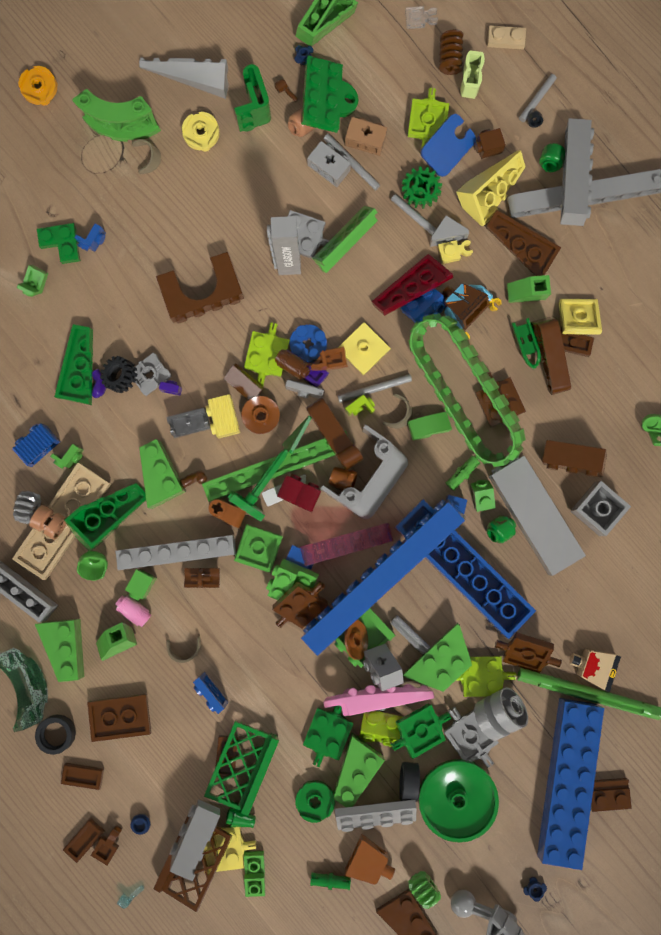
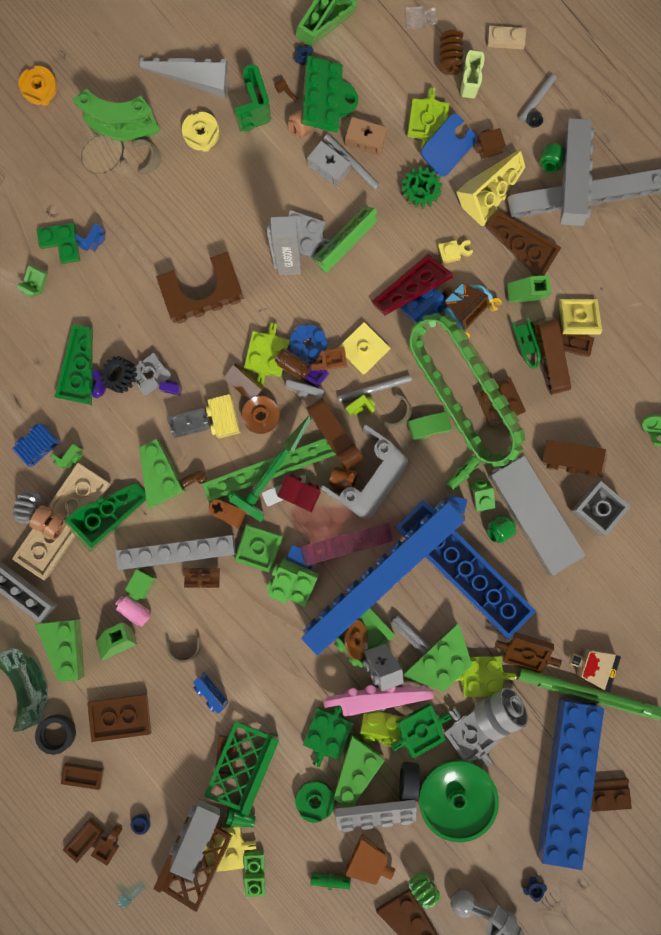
bright green hair [77,551,108,581] -> none
reddish brown plate [272,581,328,629] -> none
light grey bar [391,194,437,236] -> none
light grey slope [430,216,469,247] -> none

